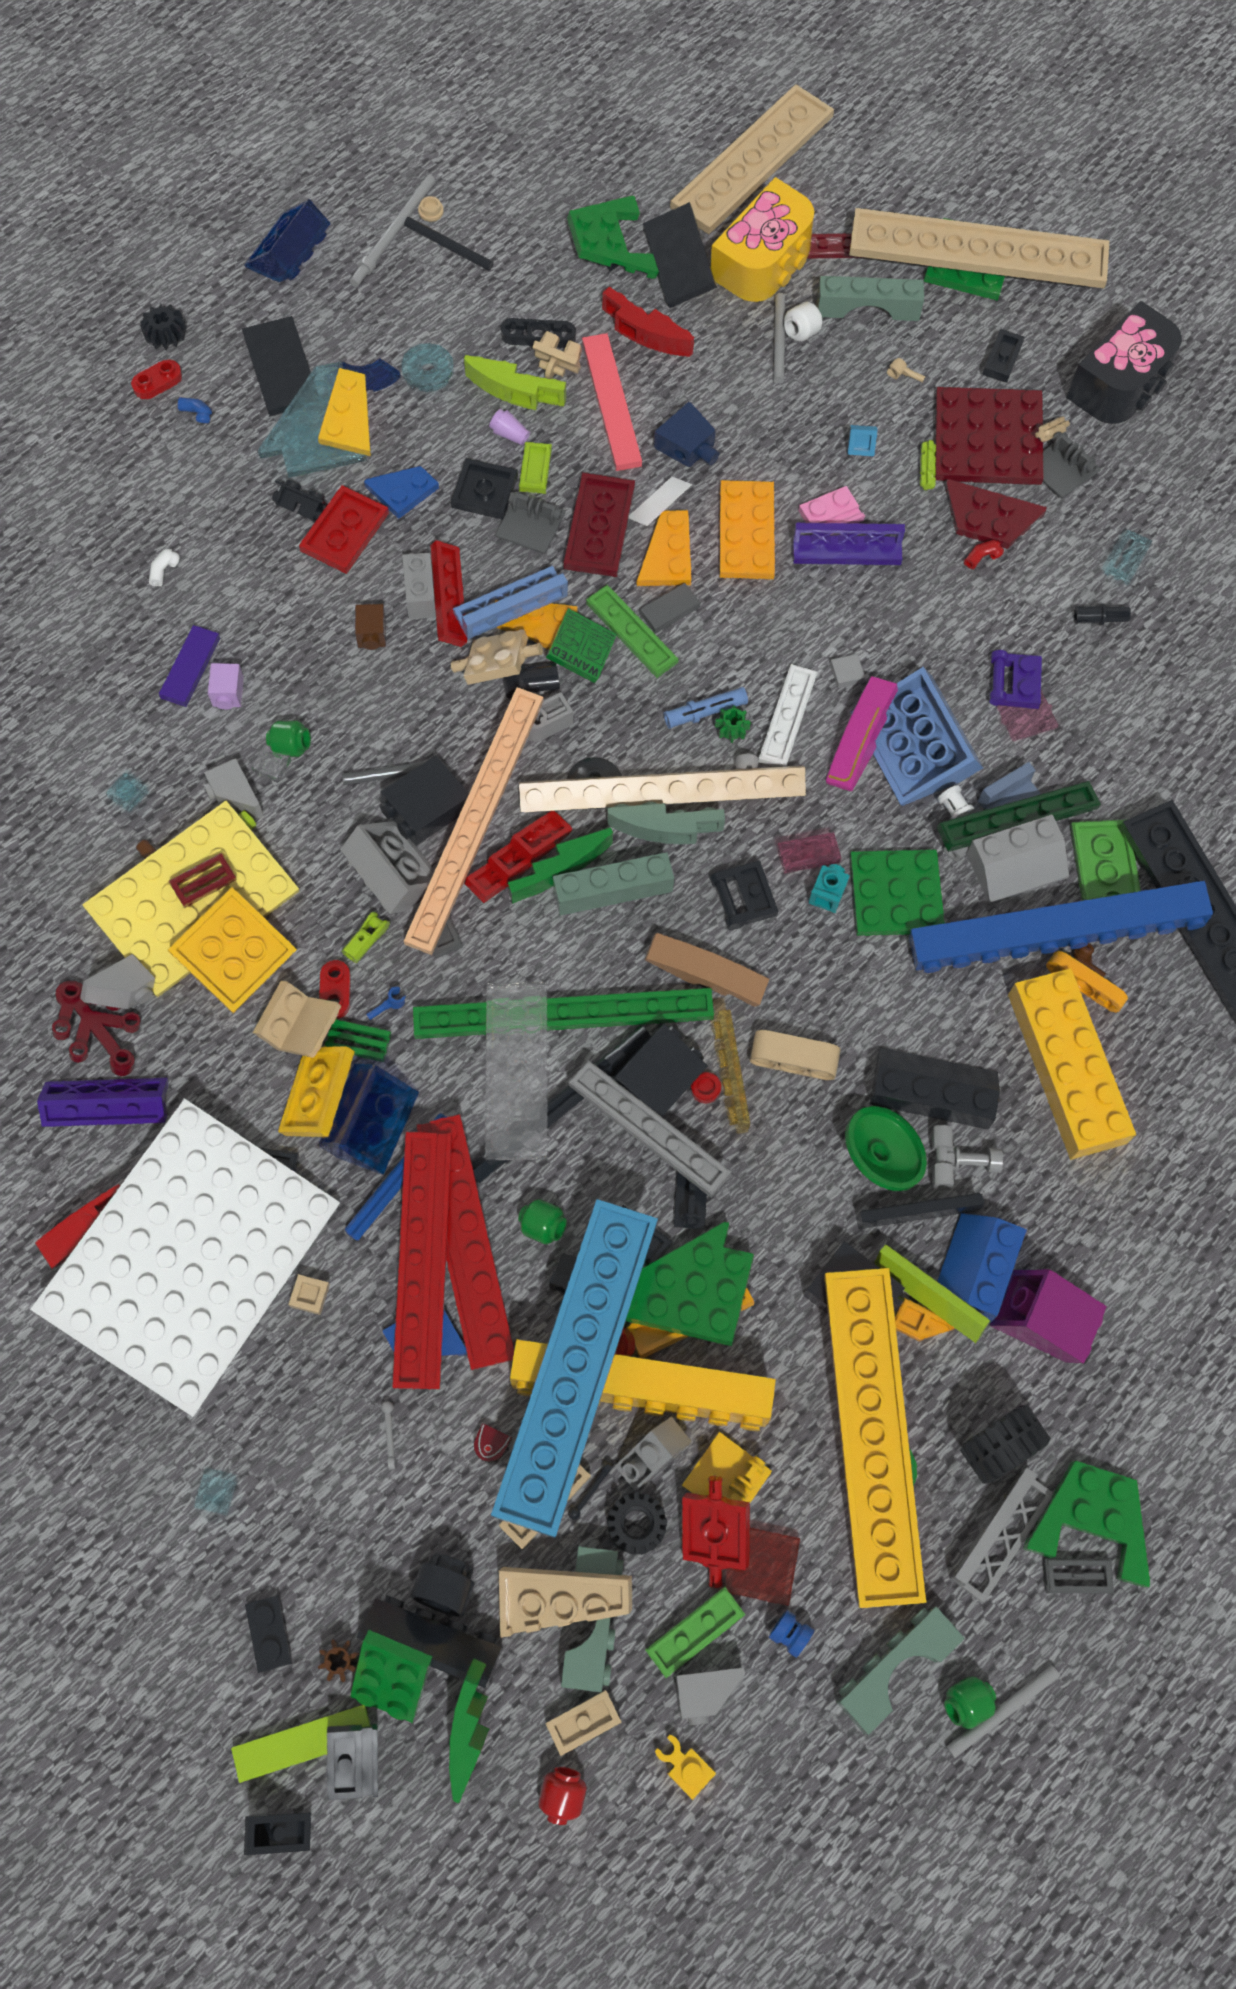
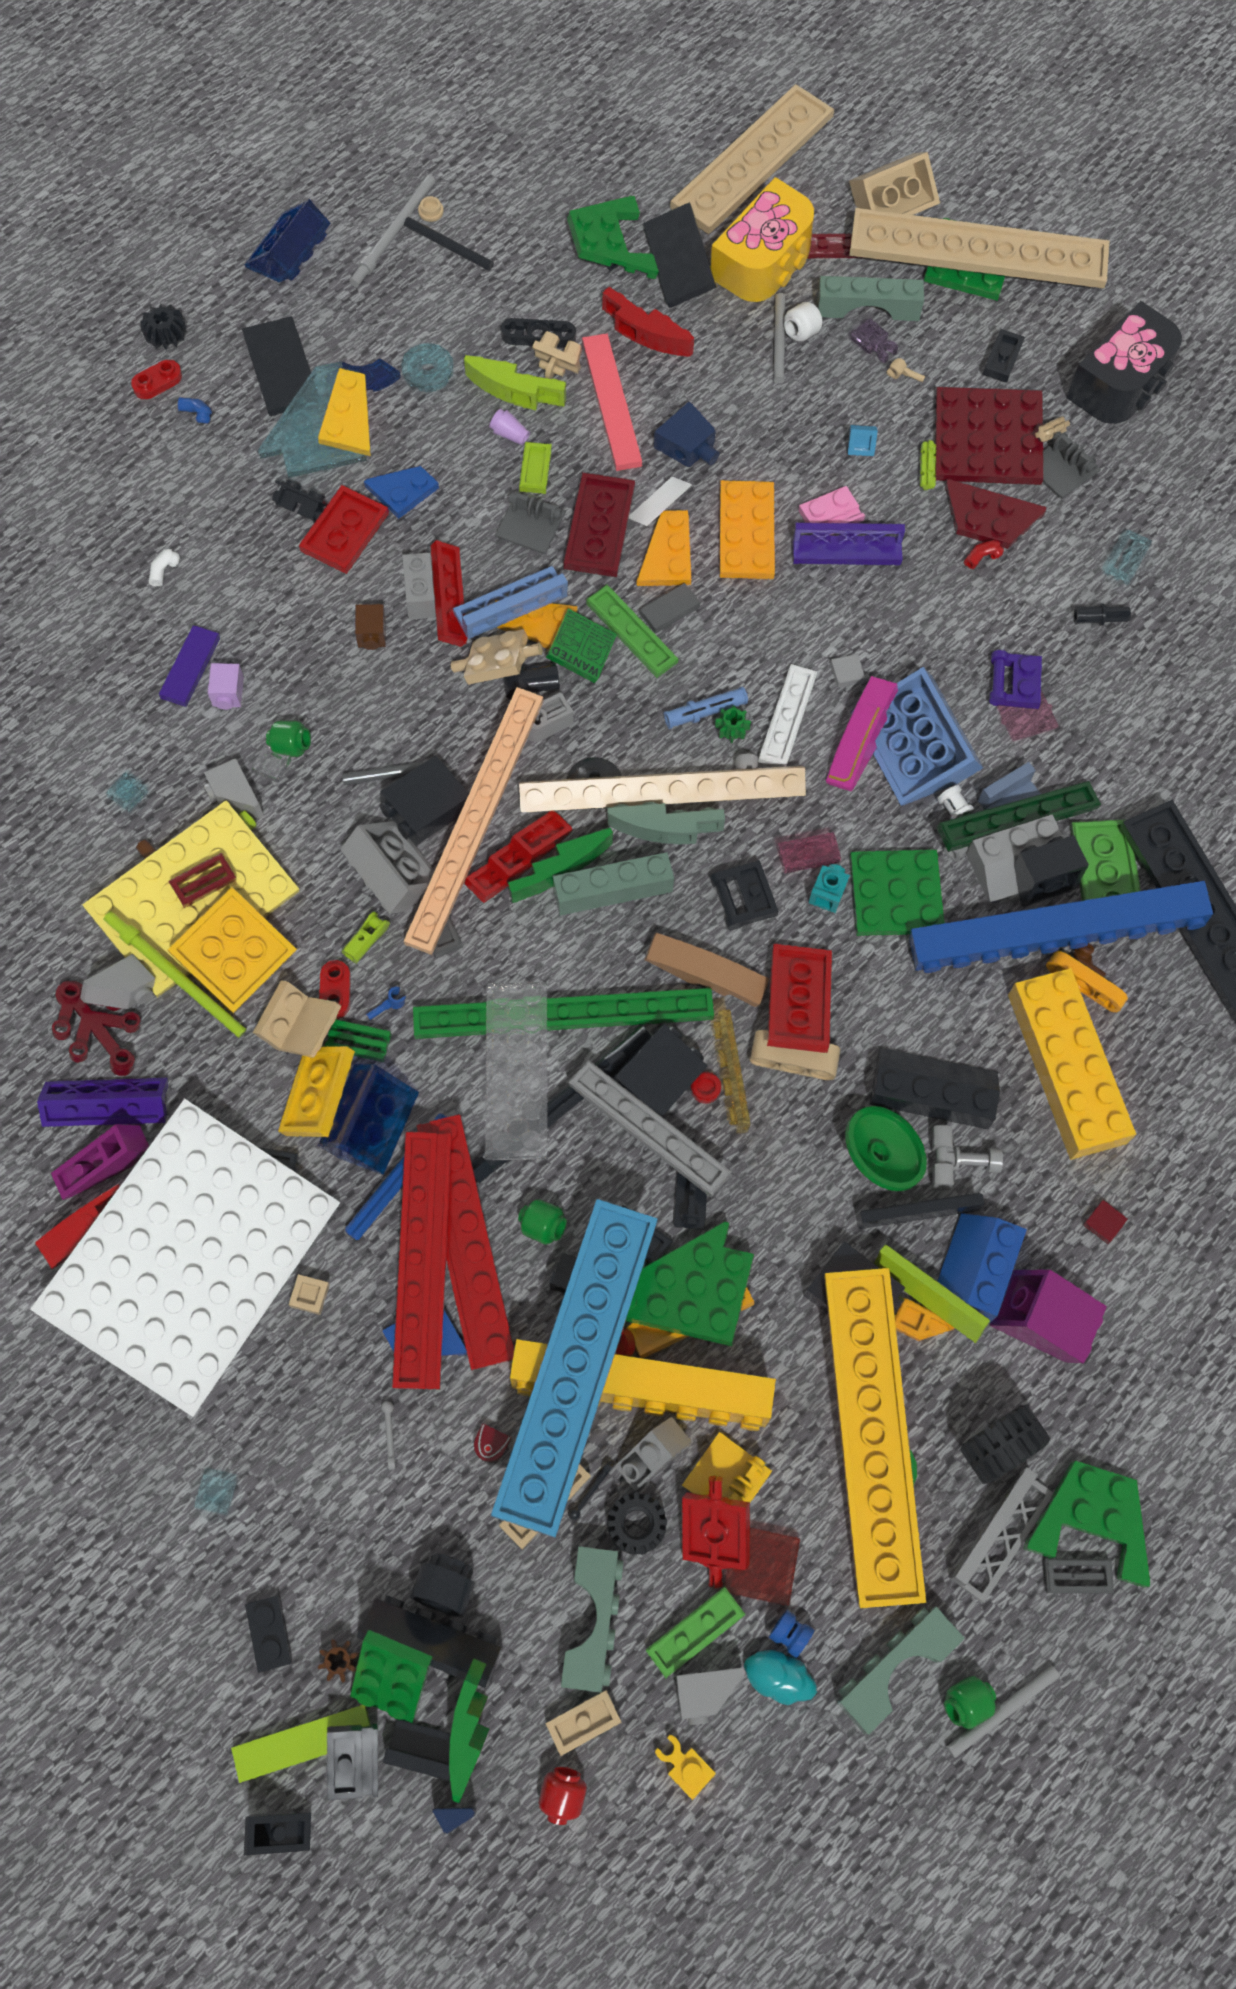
black plate [451,458,518,520] -> none
tan wing [499,1567,632,1638] -> none
none -> magenta slope [51,1124,149,1200]
none -> lime bar [103,911,247,1038]
none -> black panel [383,1720,451,1781]
none -> dark blue slope [432,1806,477,1834]
none -> teal arm [744,1650,817,1706]
none -> red plate [767,944,832,1053]
none -> tan slope [849,152,940,215]
none -> clear purple plate [851,318,898,363]
none -> black slope [1014,835,1089,907]
none -> dark red tile [1083,1200,1128,1244]

